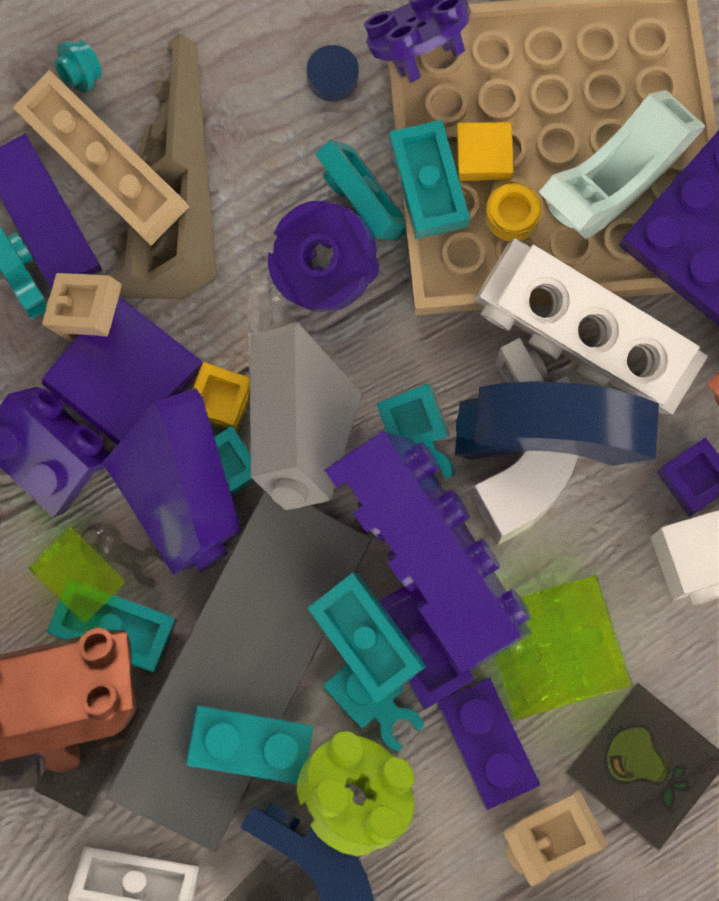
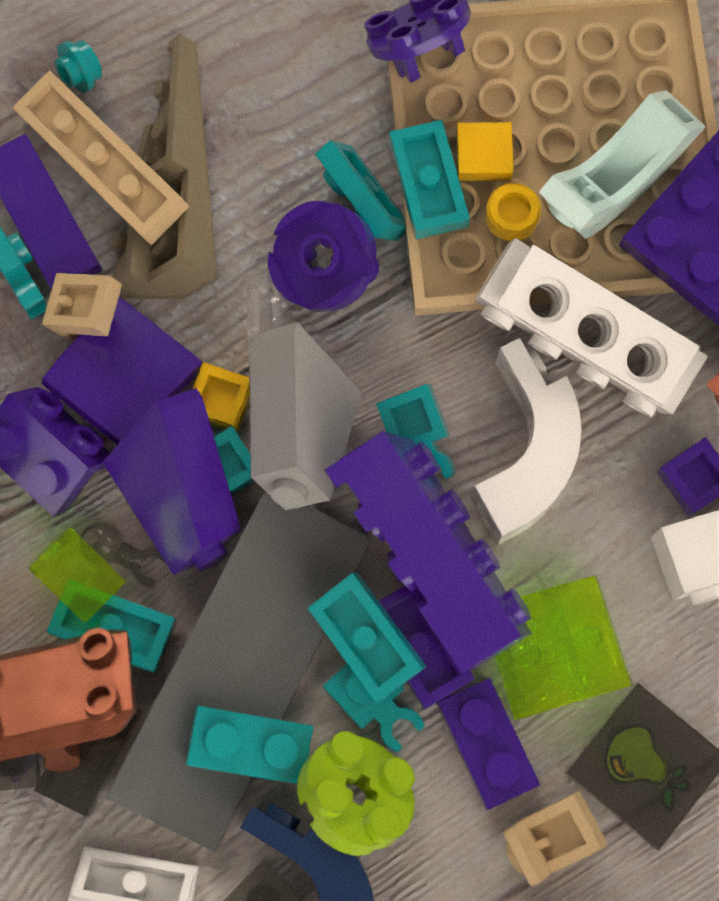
dark blue tile [306,45,359,101] -> none
dark blue arch [454,382,659,466] -> none

